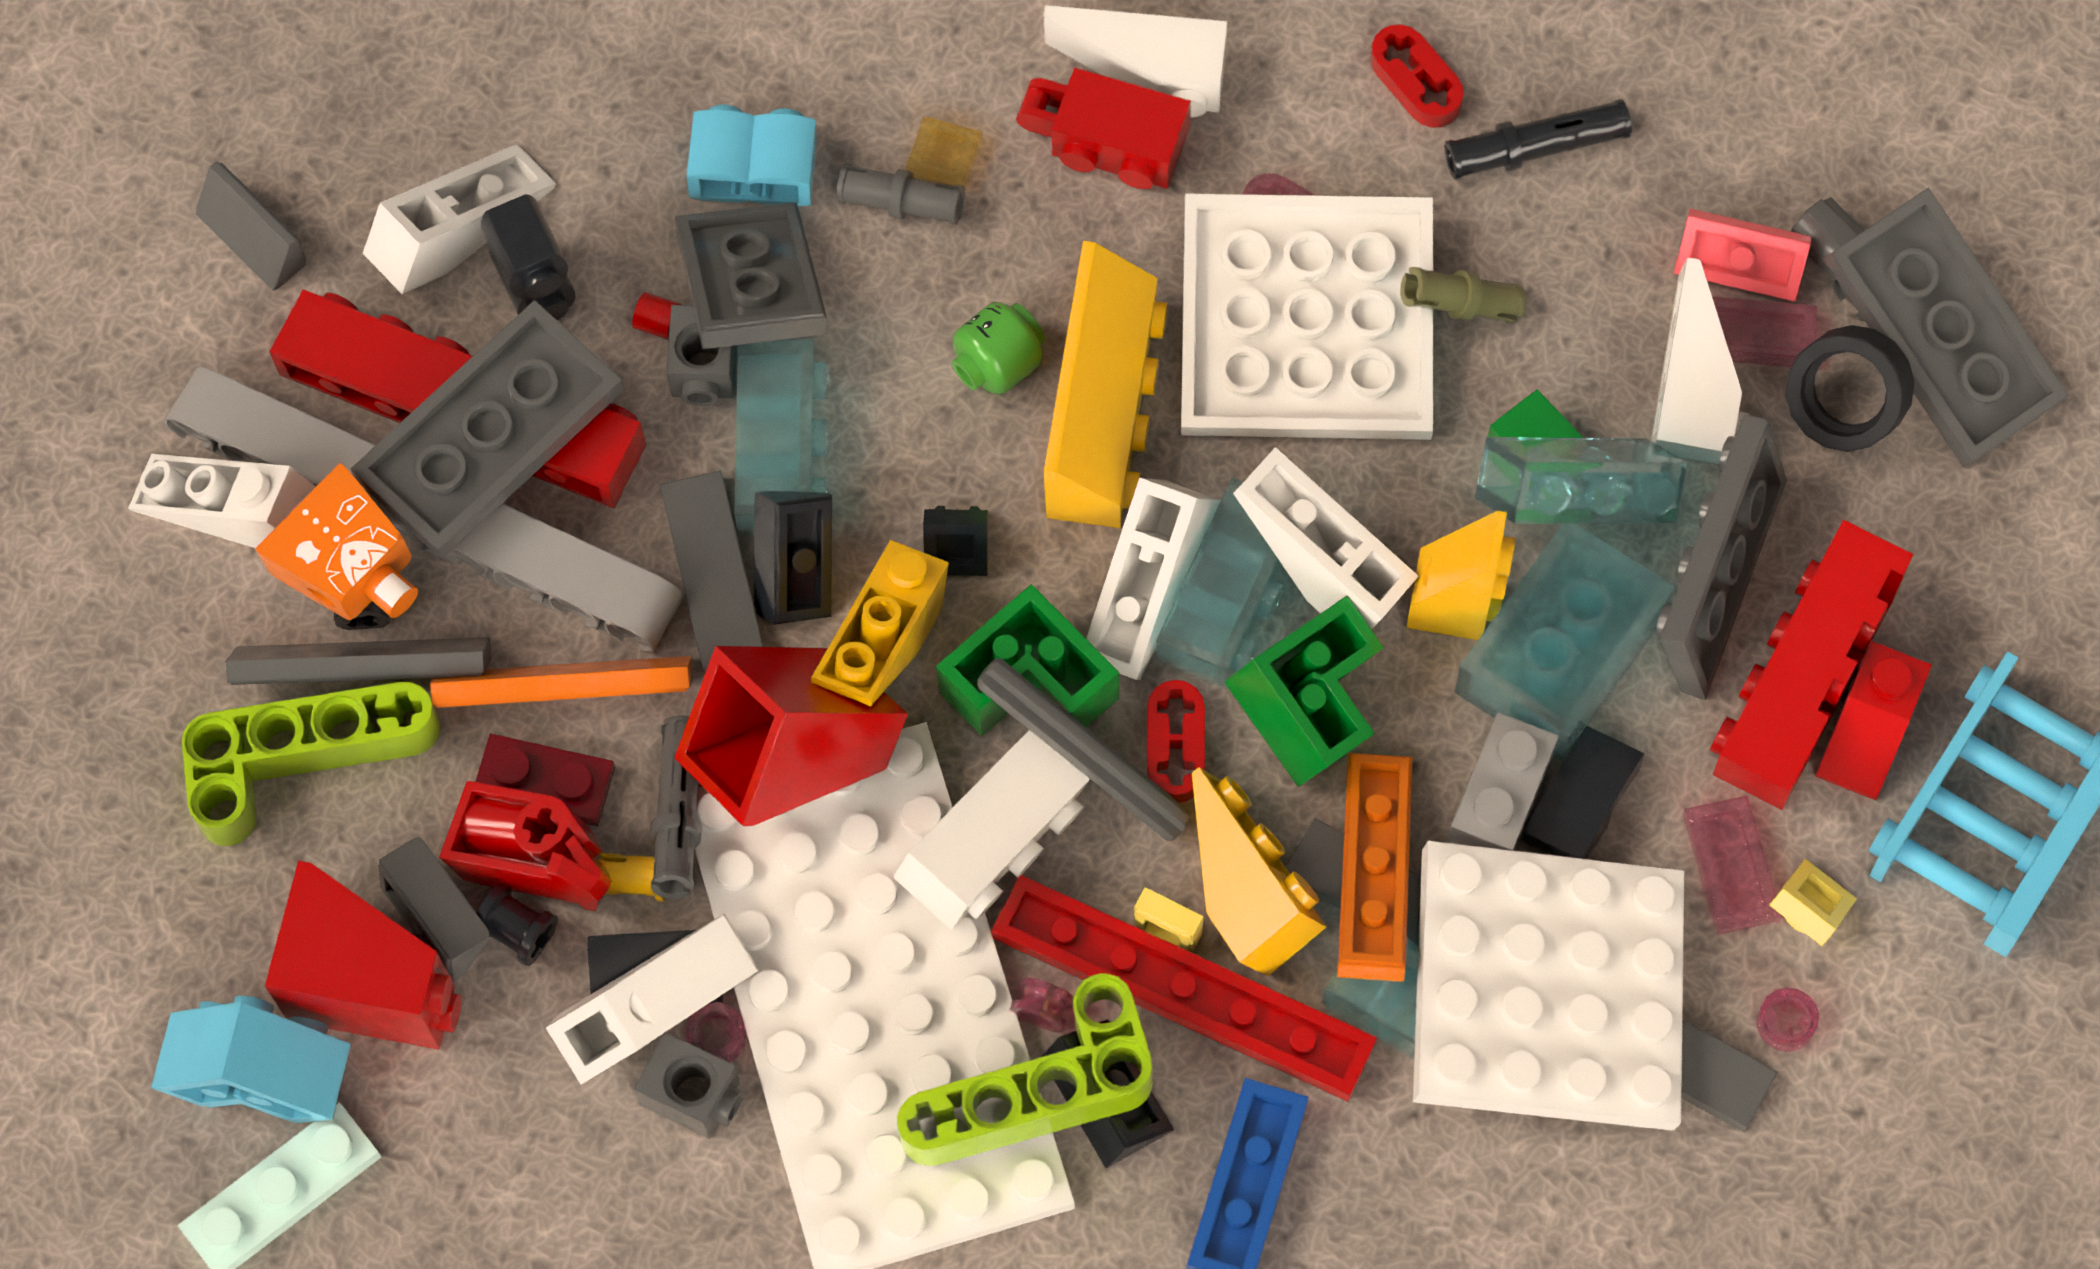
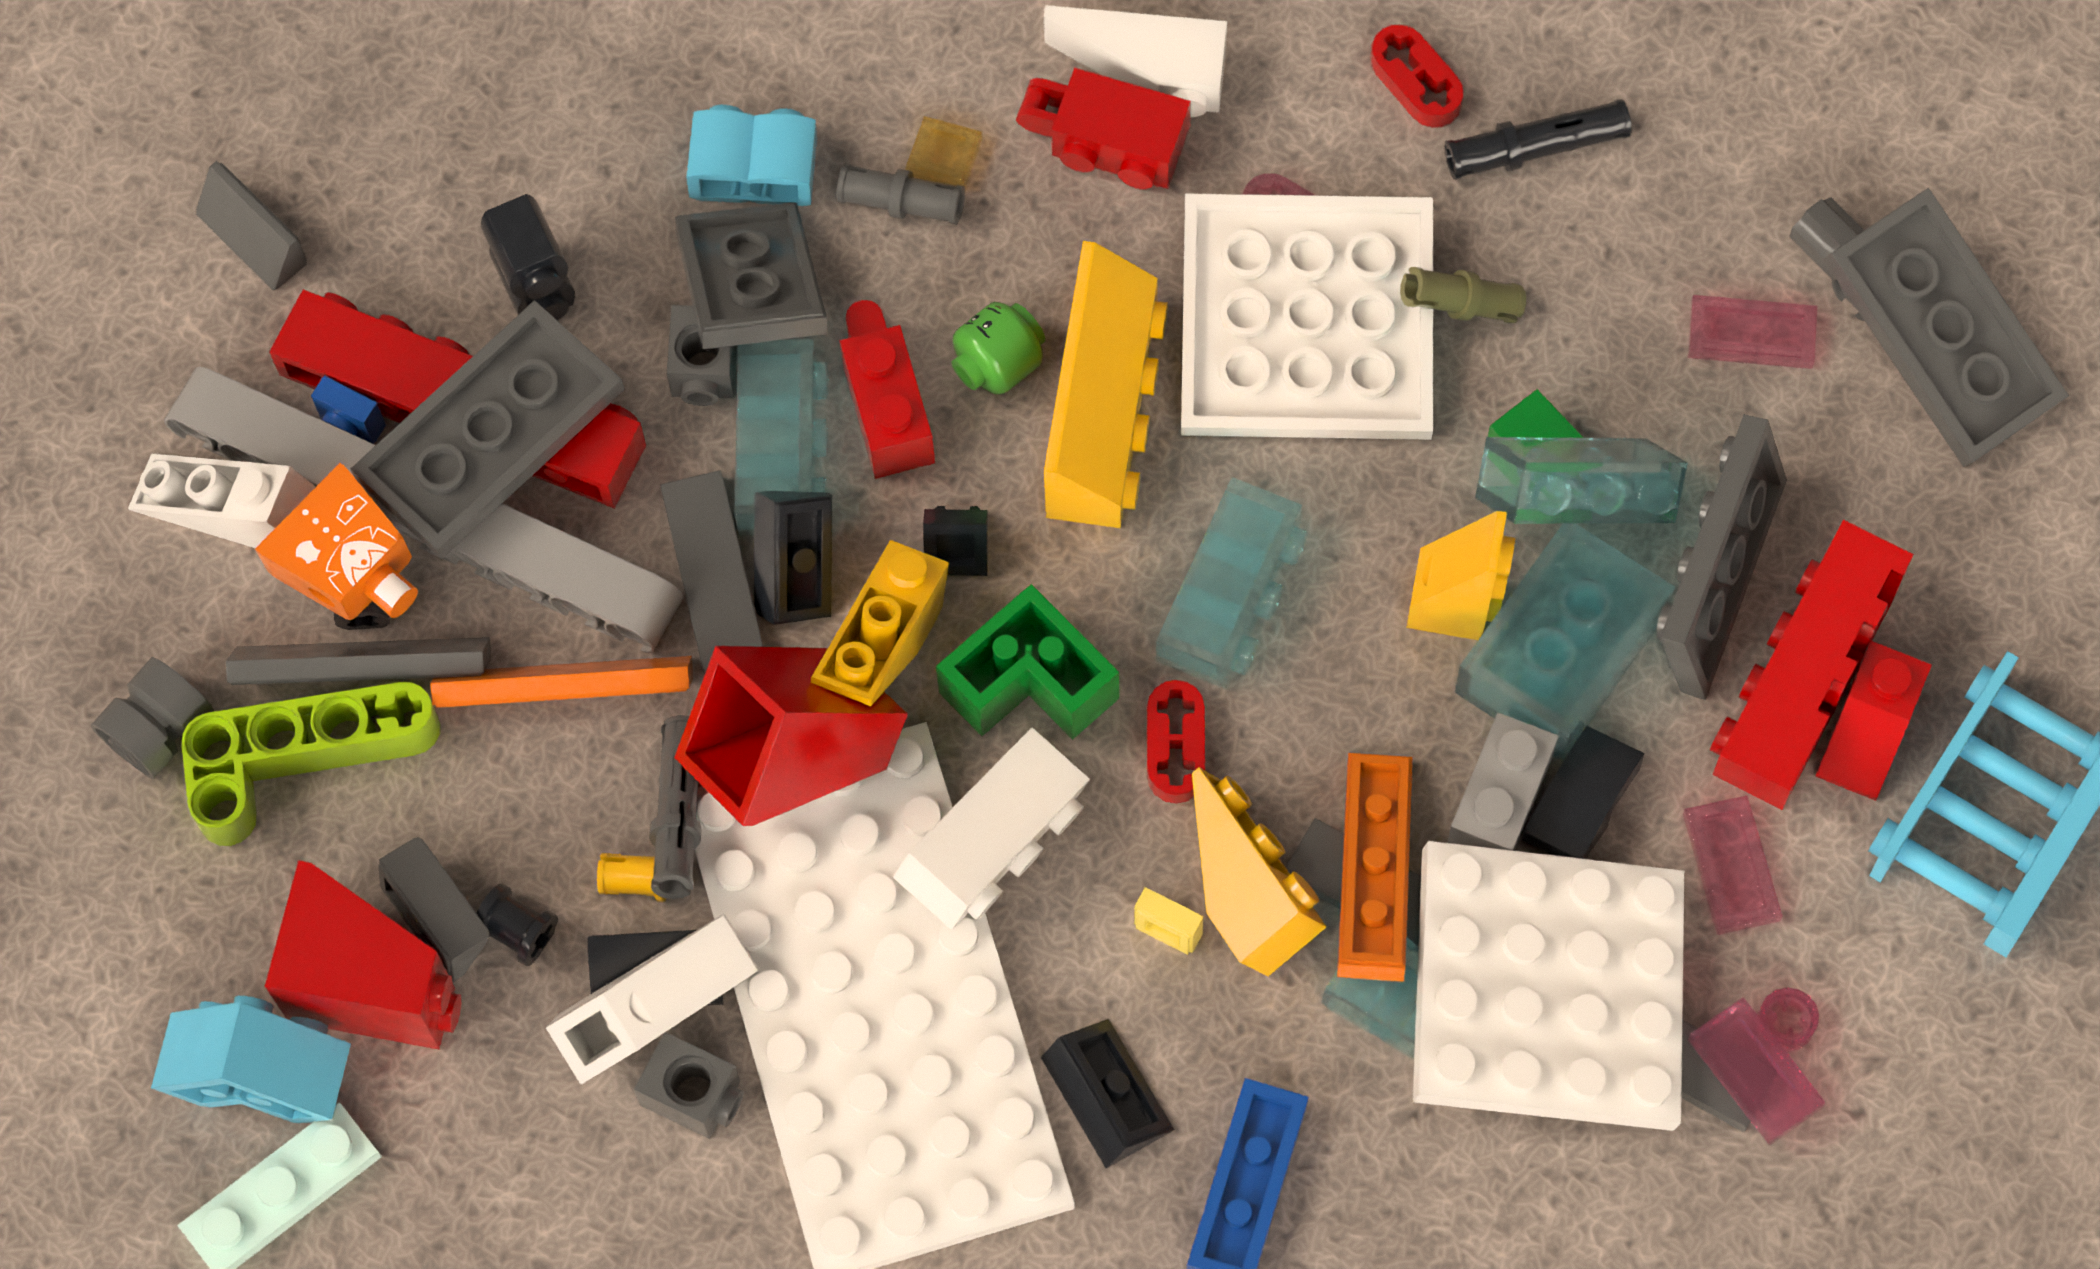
white slope [363,144,556,294] -> none
red piece [439,781,612,912] -> none
dark red plate [475,733,616,827] -> none
red piece [632,292,682,340] -> none
clear pink bush [685,1002,746,1063] -> none
lime beam [897,973,1153,1166] -> none
dark grey axle [977,658,1190,841] -> none
red plate [991,875,1377,1102] -> none
clear pink bush [1009,977,1074,1033] -> none
white slope [1086,478,1221,680] -> none
green brick [1224,596,1384,787] -> none
white slope [1233,447,1418,629] -> none
white slope [1649,258,1749,464] -> none
coral plate [1674,208,1812,302] -> none
light yellow plate [1770,858,1857,946] -> none
black tyre [1785,325,1915,452] -> none
none -> dark grey wheel [90,657,214,779]
none -> blue plate [311,376,386,444]
none -> red brick [839,300,935,479]
none -> clear pink tile [1688,997,1826,1145]

